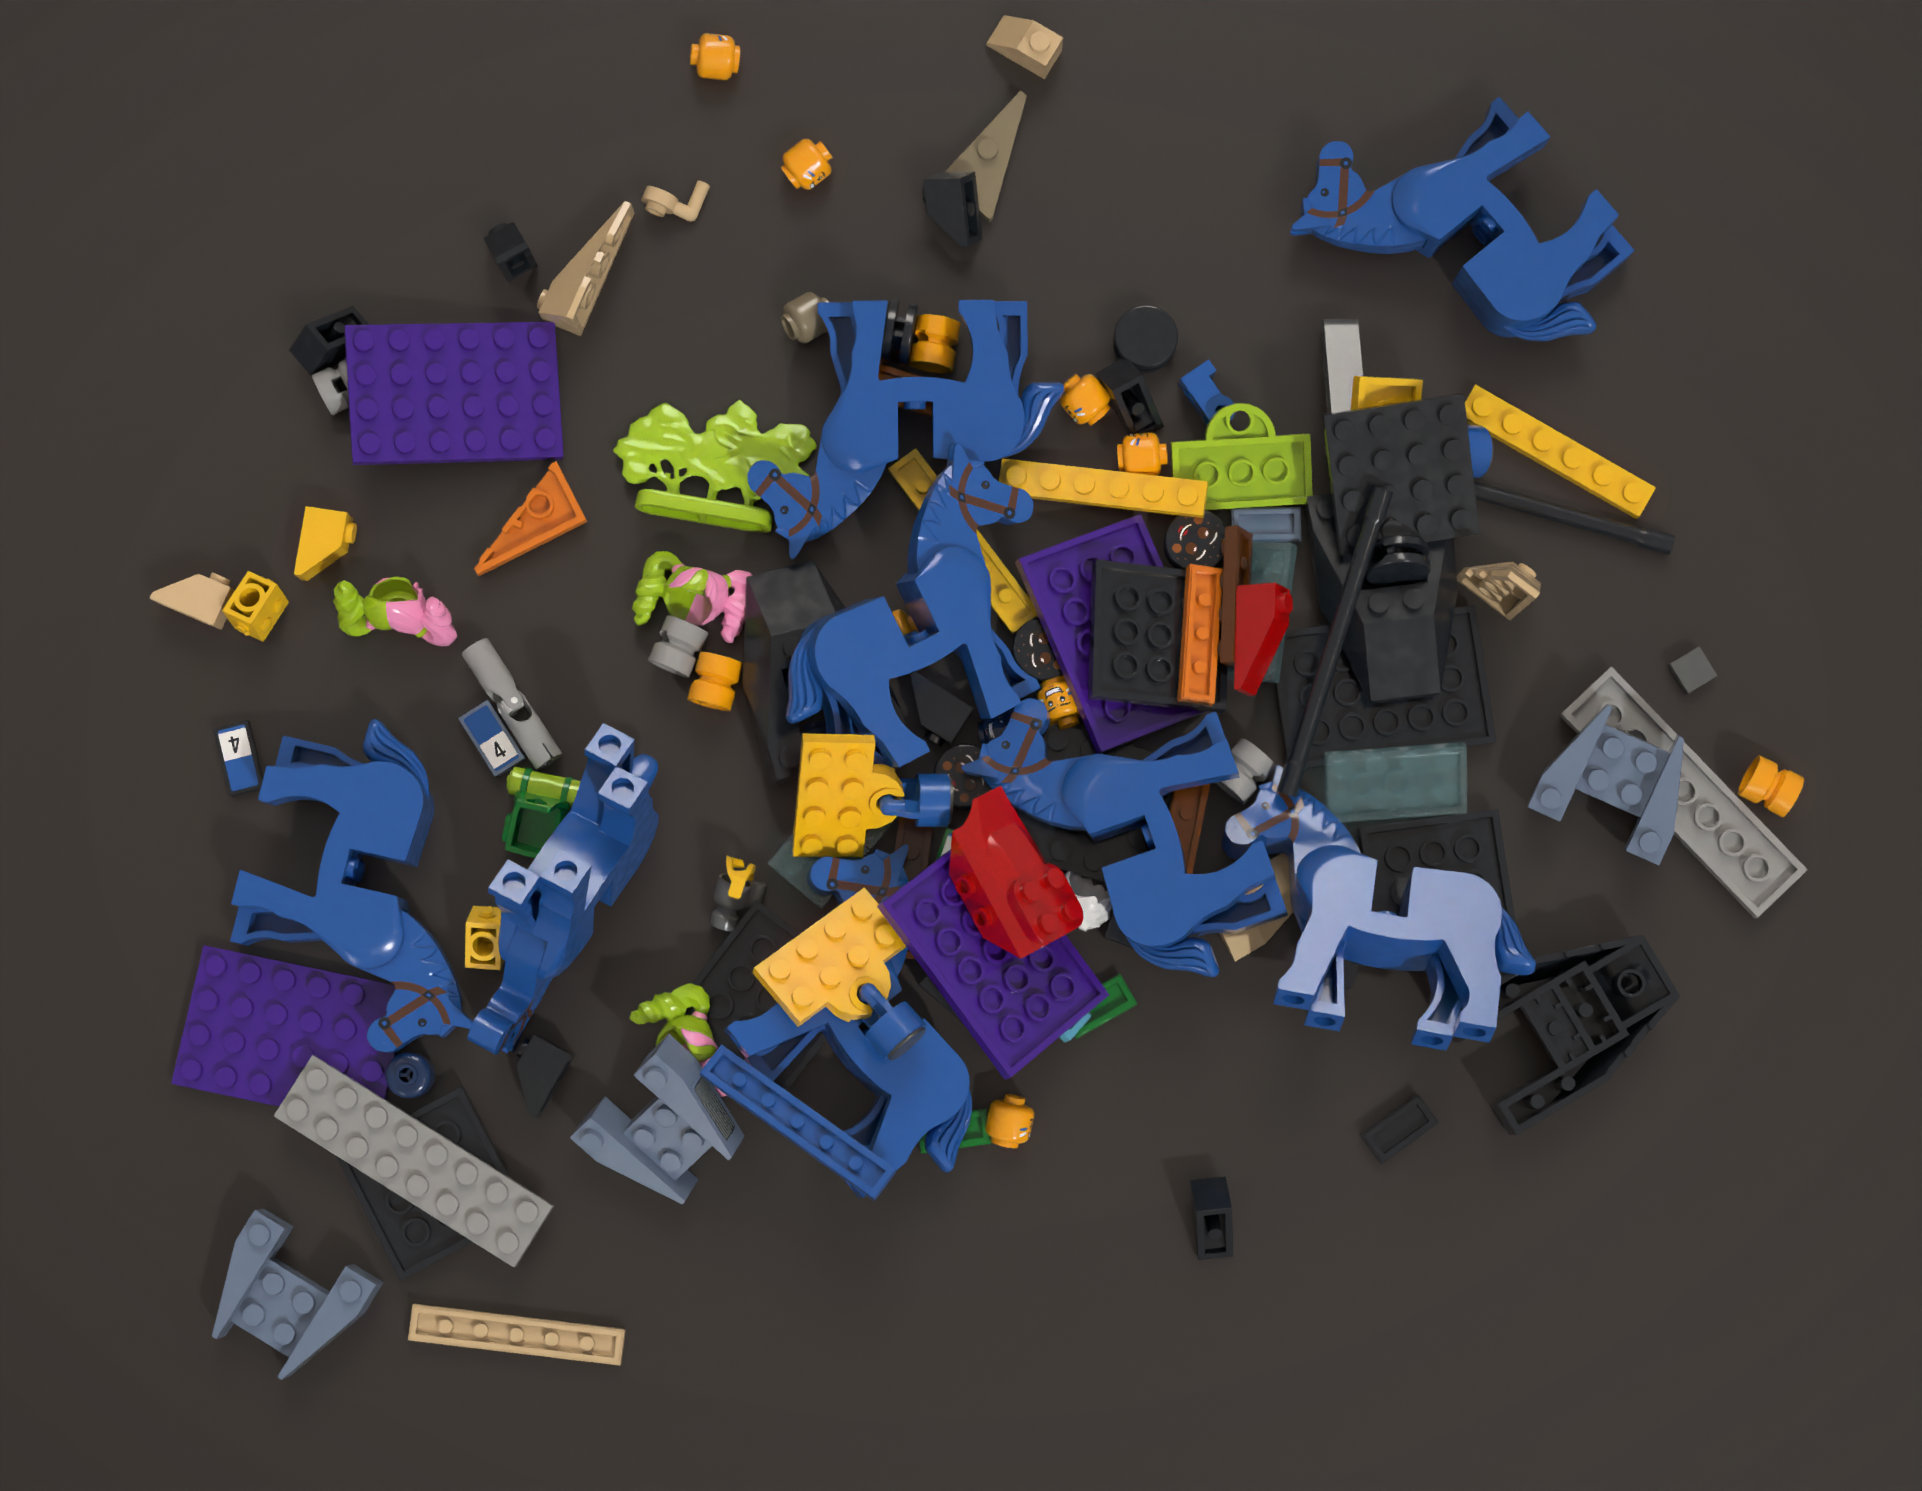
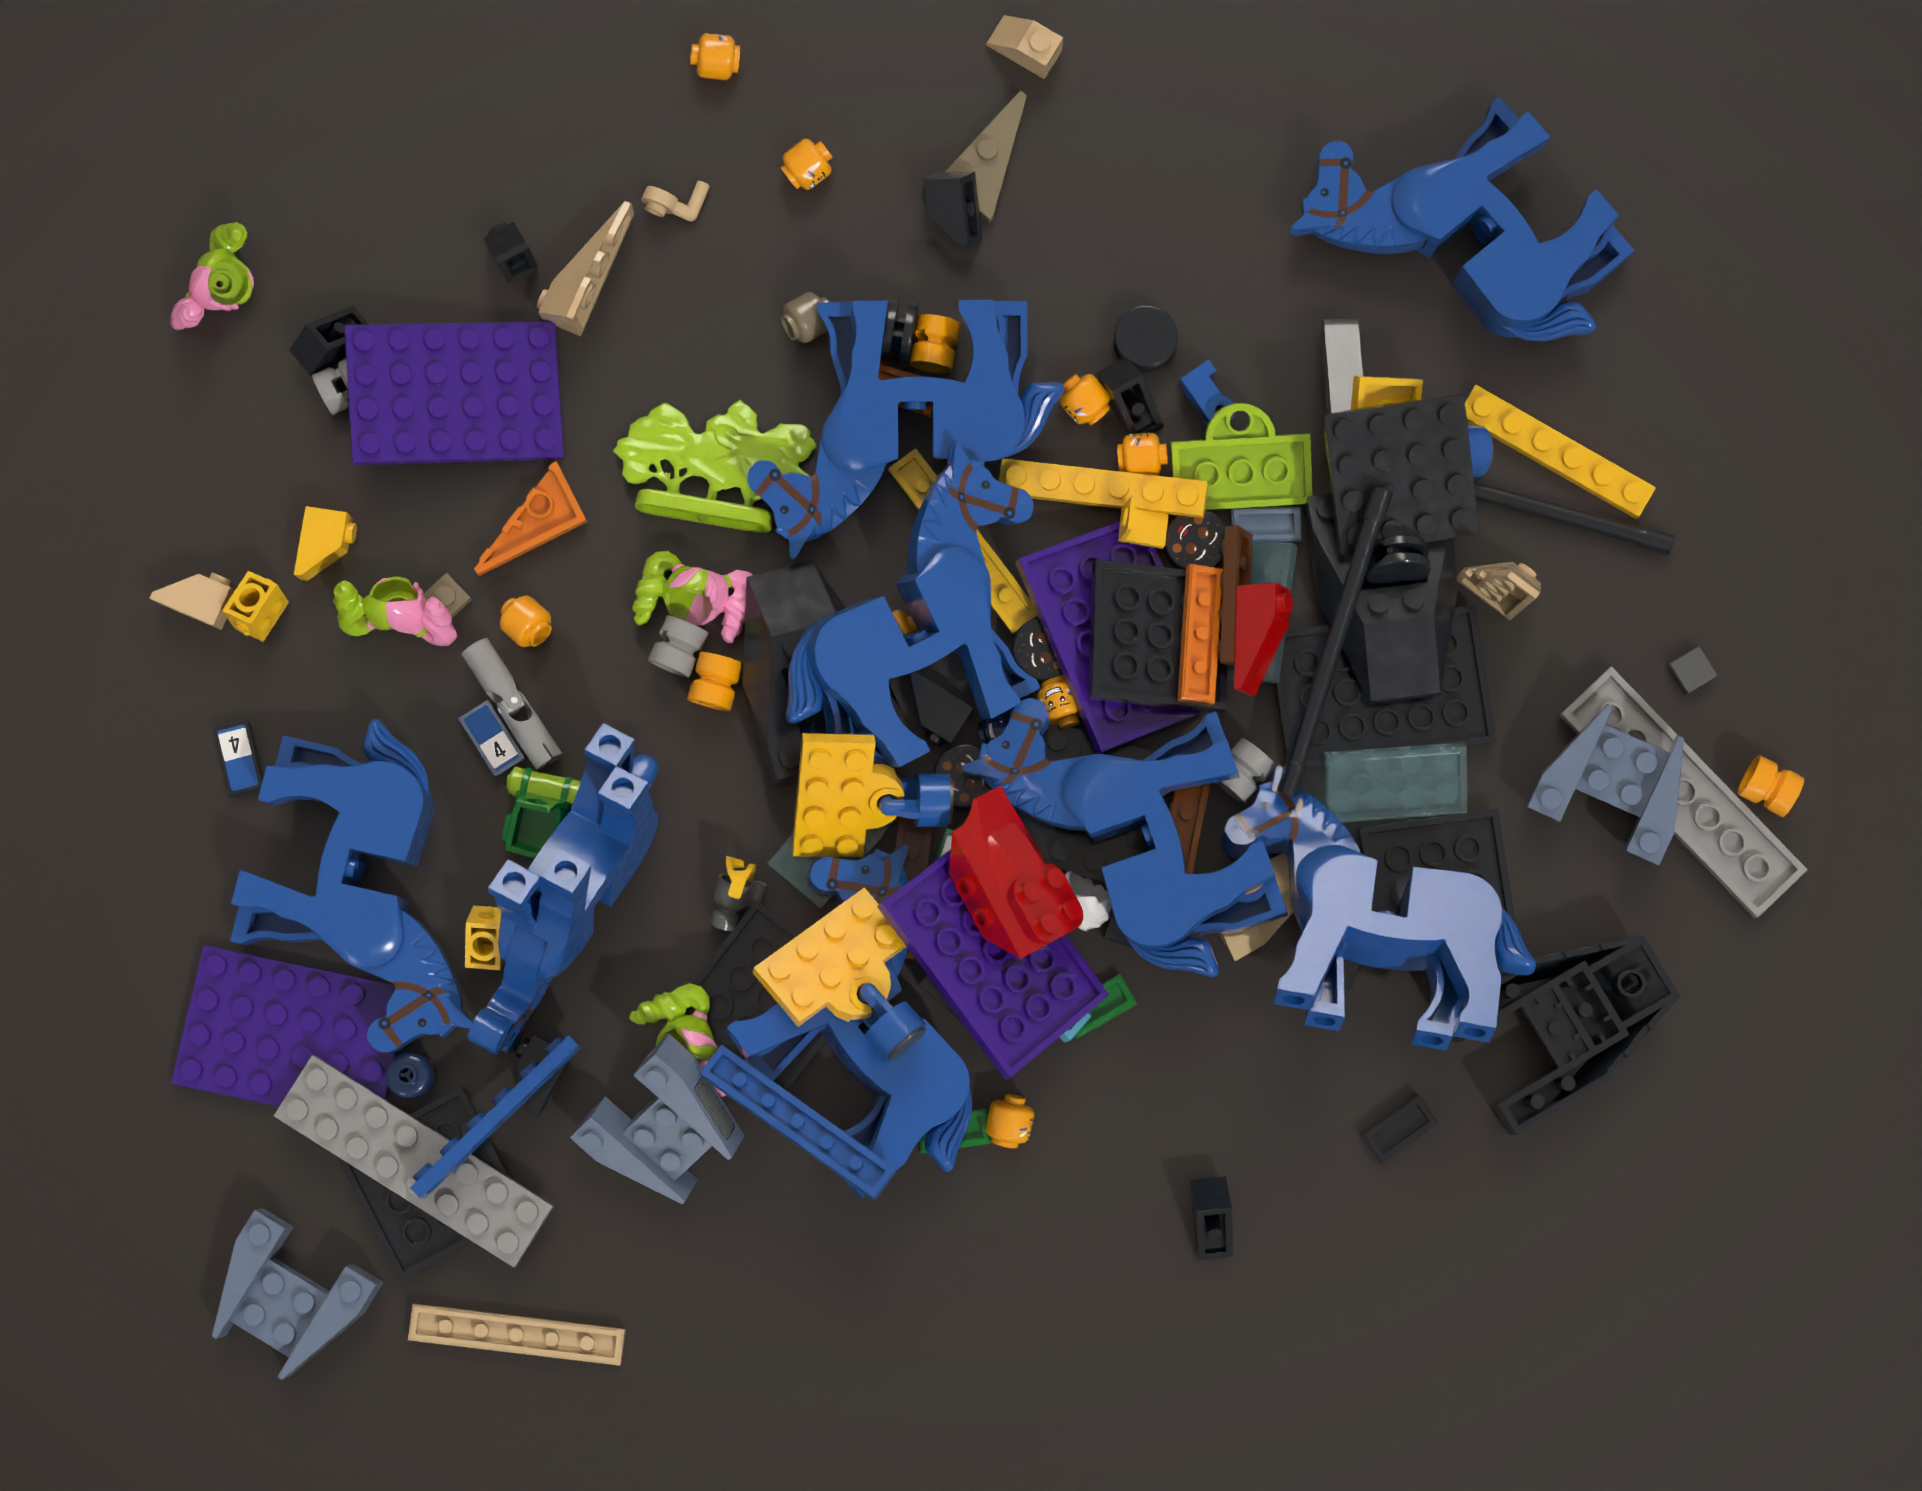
none -> lime hair [170,222,254,330]
none -> blue plate [410,1035,581,1199]
none -> dark tan plate [423,573,472,618]
none -> light orange head [499,595,552,647]
none -> yellow bracket [1118,496,1168,549]

